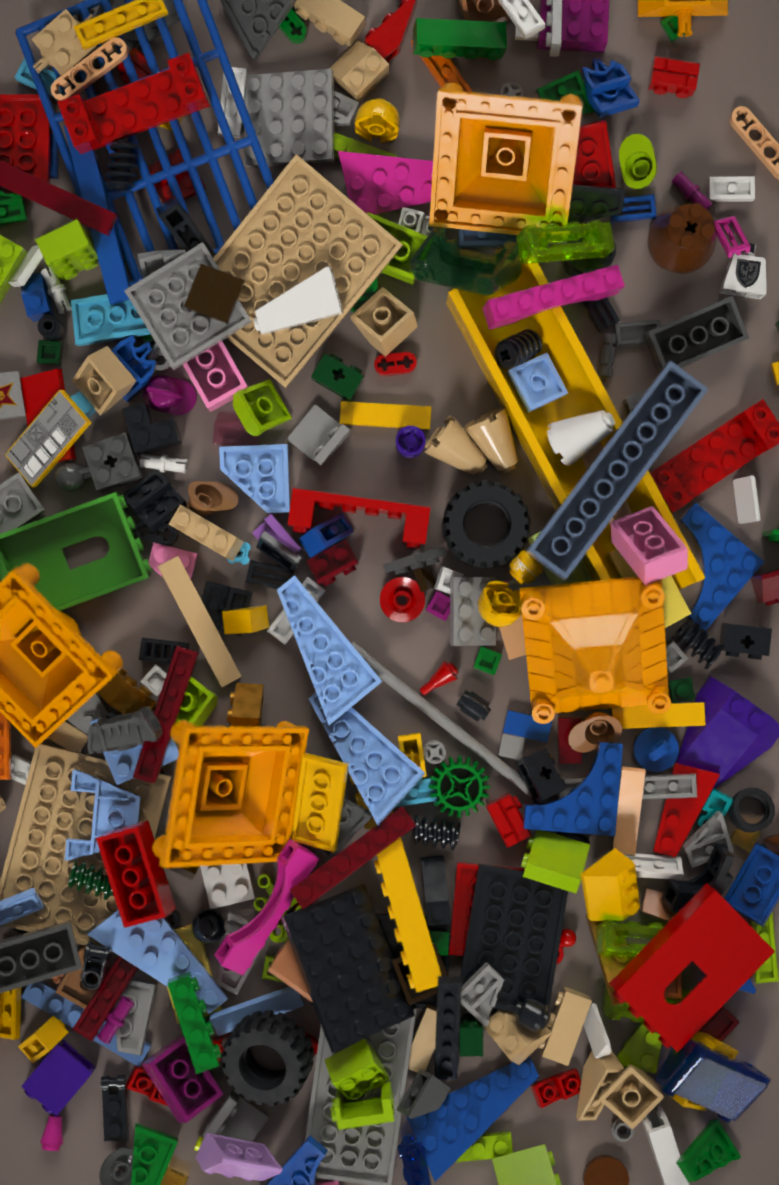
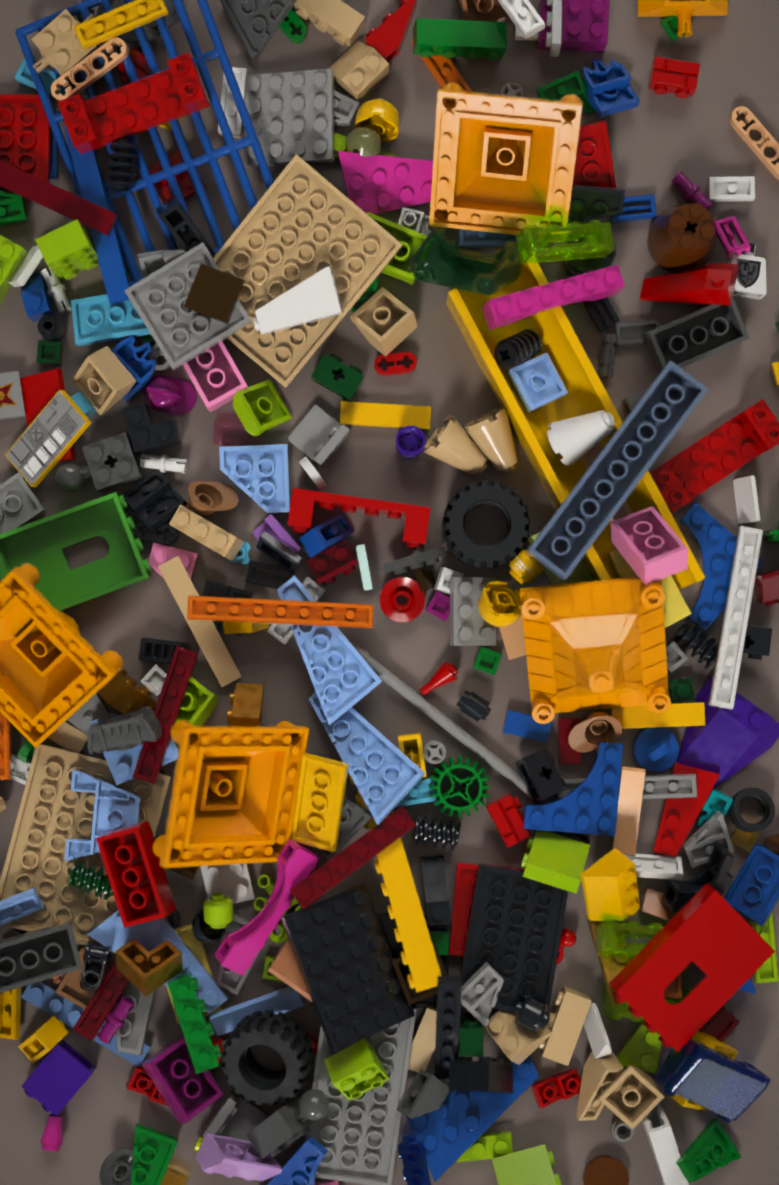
black plate [101,1075,129,1141] -> none
lime panel [331,1081,394,1130] -> none
light grey tile [498,733,525,760] -> none
lime piece [619,134,657,189] -> none
none -> green tile [18,739,35,763]
none -> pearl gold brick [115,939,183,997]
none -> orange tile [187,596,373,628]
none -> lime head [203,892,234,929]
none -> dark grey brick [246,1089,329,1159]
none -> white piece [299,456,327,491]
none -> olive hair [346,127,382,157]
none -> light aqua tile [356,544,373,591]
none -> black brick [449,1057,513,1093]
none -> red wedge [640,263,739,306]
none -> white tile [709,526,763,710]

